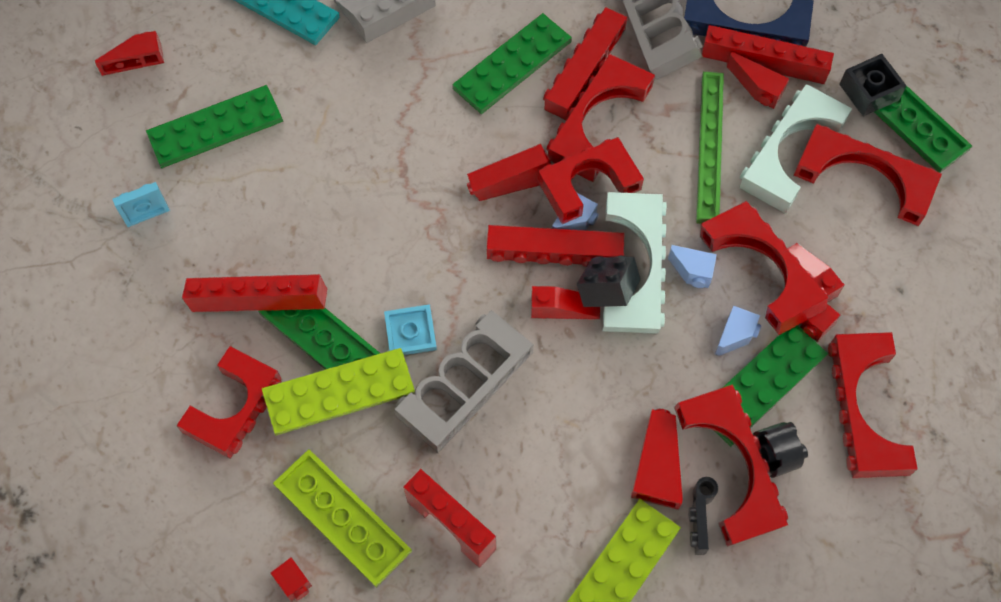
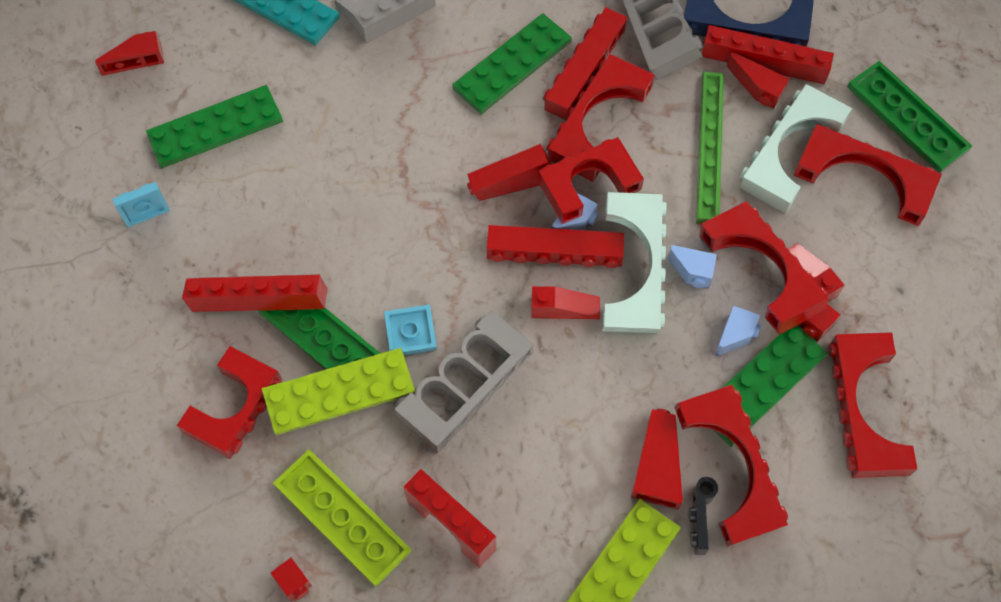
black brick [577,255,641,307] -> none
black brick [753,422,808,478] -> none
black brick [839,54,907,117] -> none

